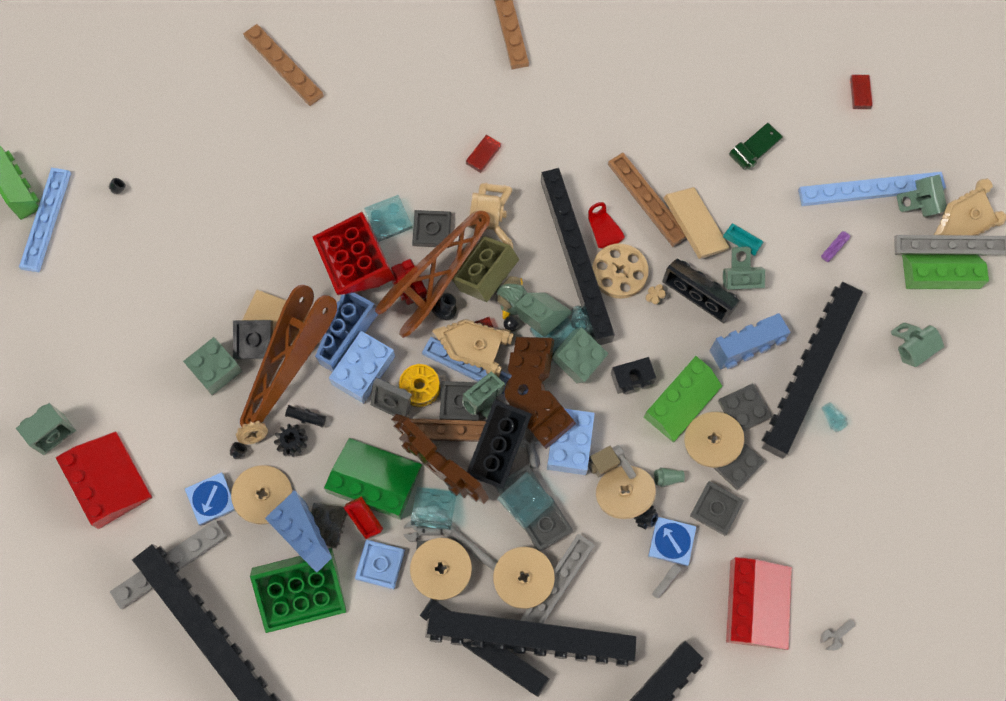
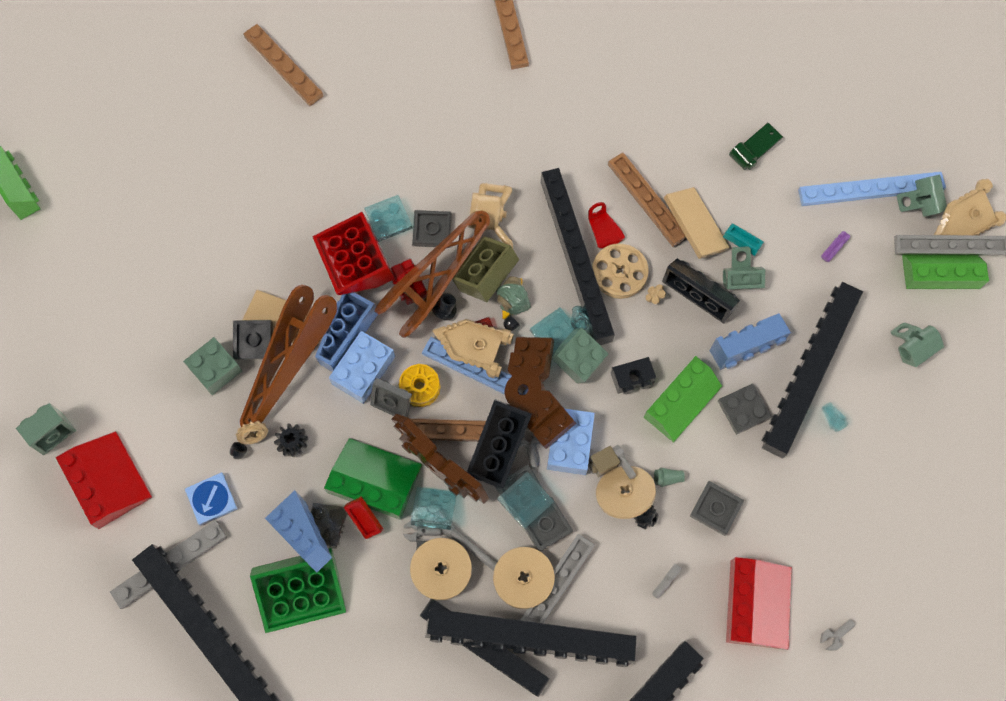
light blue tile [19,168,71,273] -> none
black hinge [109,178,126,194] -> none
tan piece [231,465,292,525] -> none
black pin [285,405,327,428] -> none
light blue tile [355,539,405,590] -> none
dark grey plate [440,381,479,421] -> none
sand green piece [462,371,505,418] -> none
clear red tile [466,134,501,173] -> none
sand green slope [514,292,572,337] -> none
tile [648,517,696,566] -> none
tan piece [684,412,744,468] -> none
dark grey plate [714,443,765,490] -> none
clear red tile [850,75,873,109] -> none

